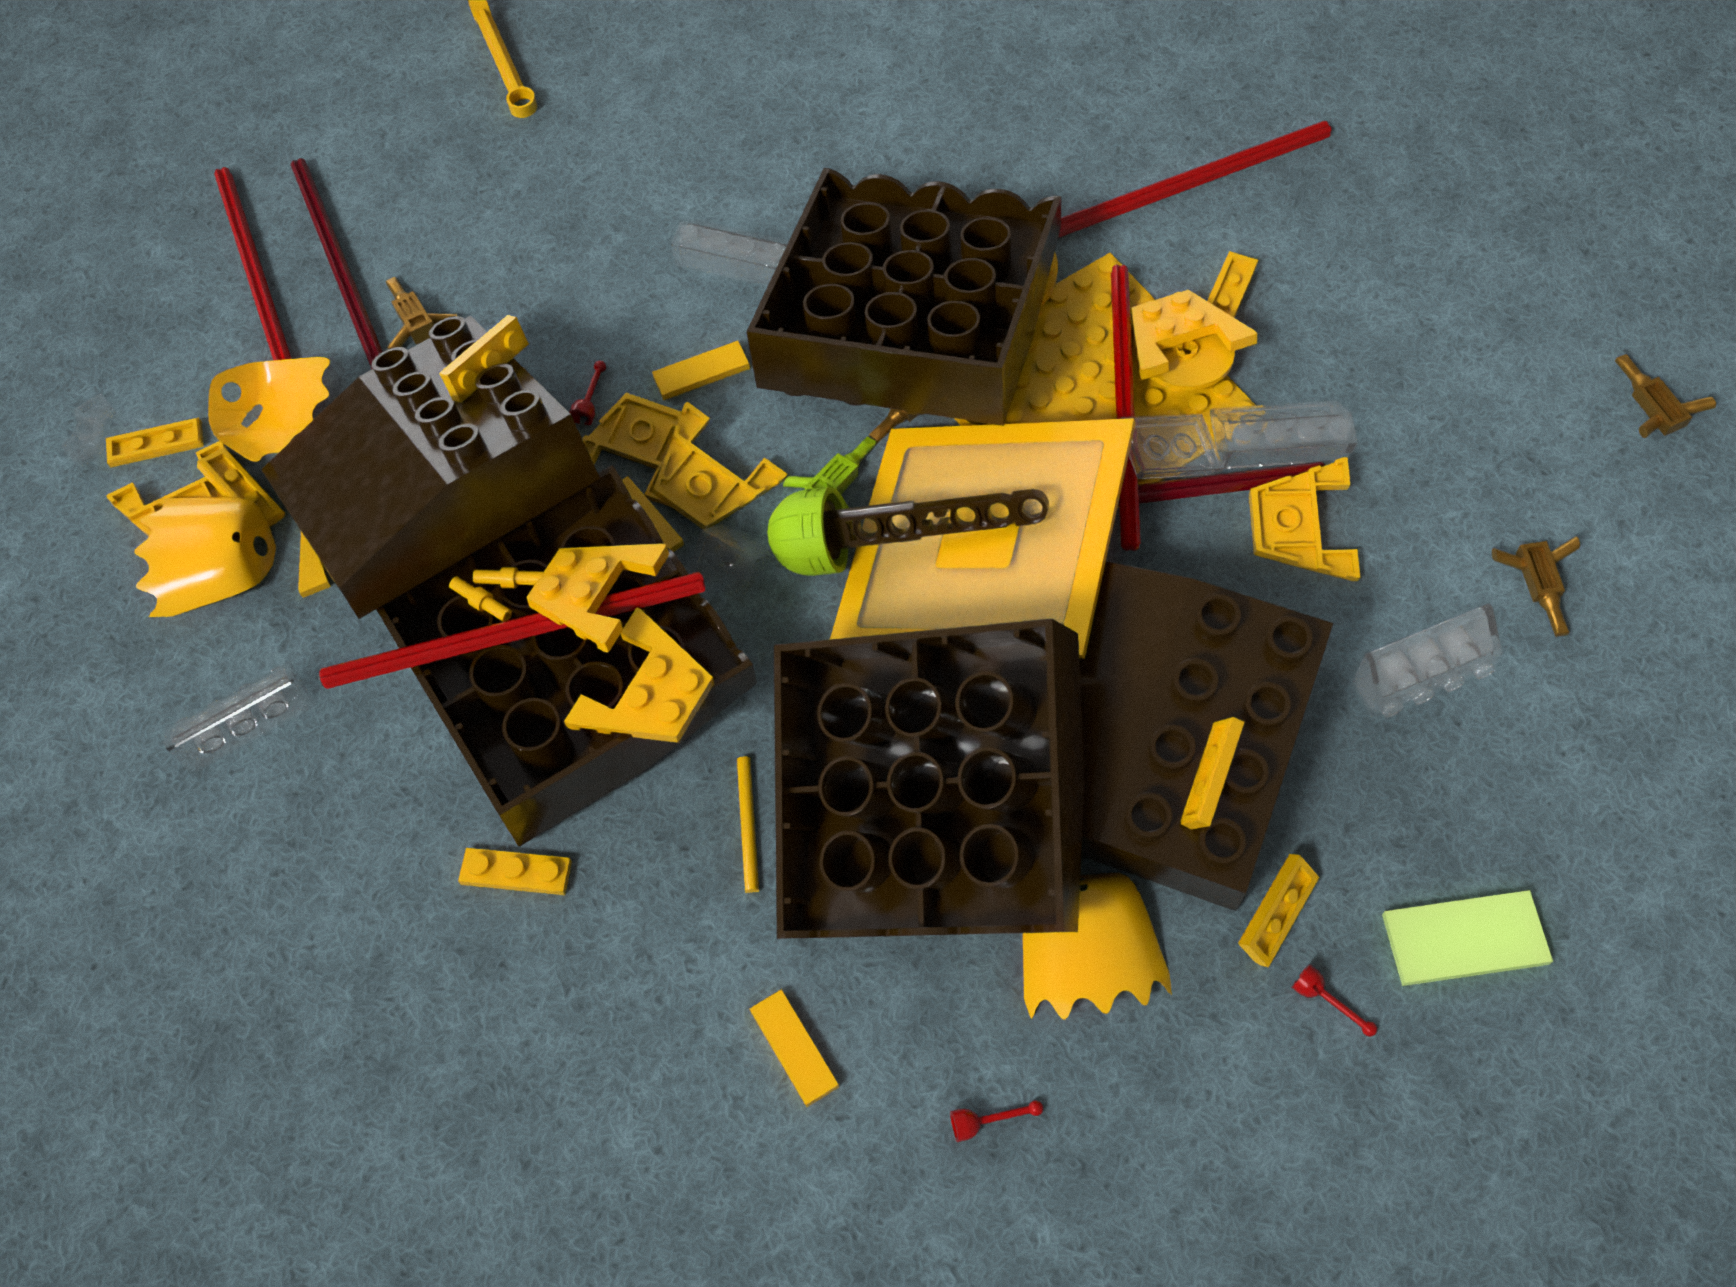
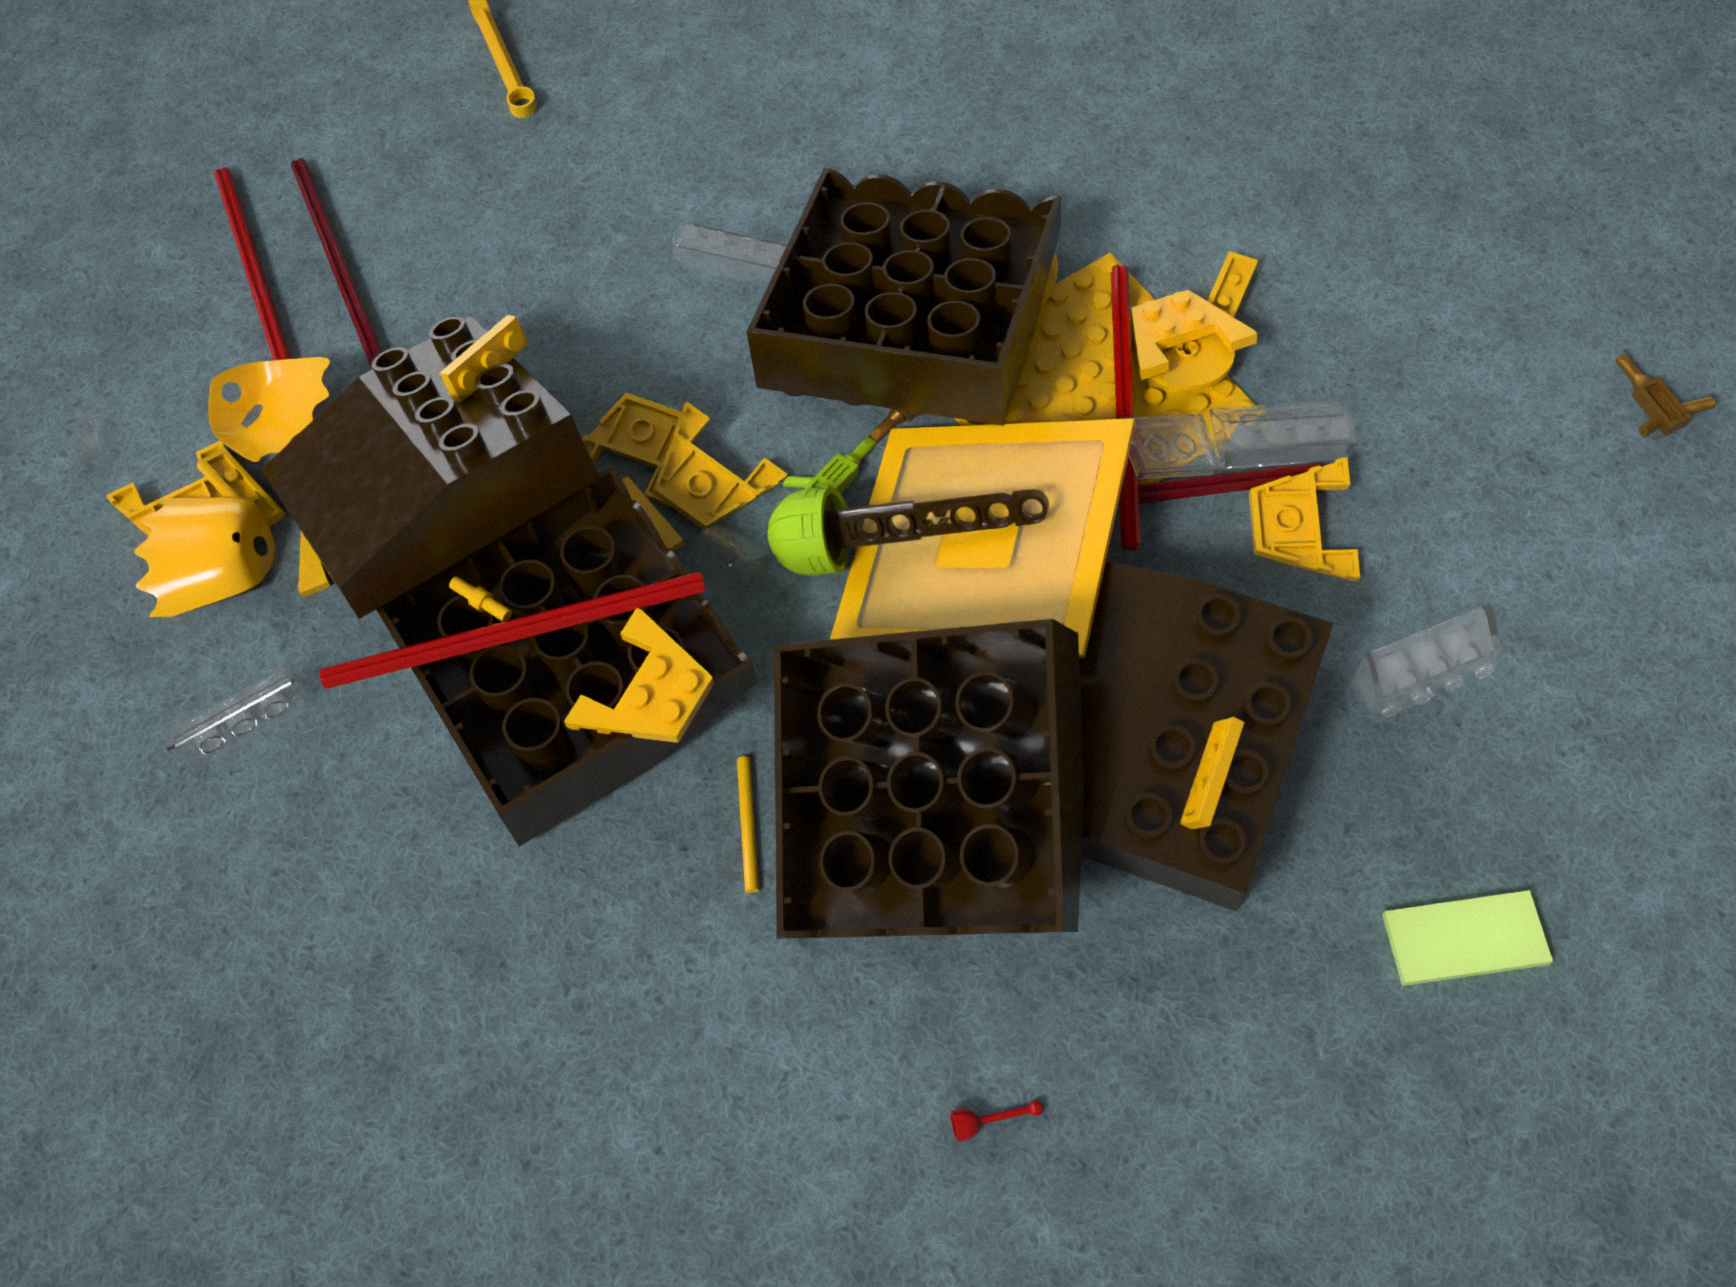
yellow tile [106,417,204,468] -> none
pearl gold piece [386,277,457,349] -> none
yellow plate [458,848,572,895] -> none
yellow bar [473,567,543,588] -> none
yellow wing [526,544,670,653] -> none
red hinge [569,360,606,425] -> none
yellow tile [652,341,750,400] -> none
yellow tile [749,989,839,1107] -> none
yellow piece [1023,872,1172,1020] -> none
red axle [1058,121,1332,238] -> none
yellow plate [1238,854,1319,967] -> none
red hinge [1291,964,1377,1037] -> none
pearl gold piece [1492,536,1580,637] -> none

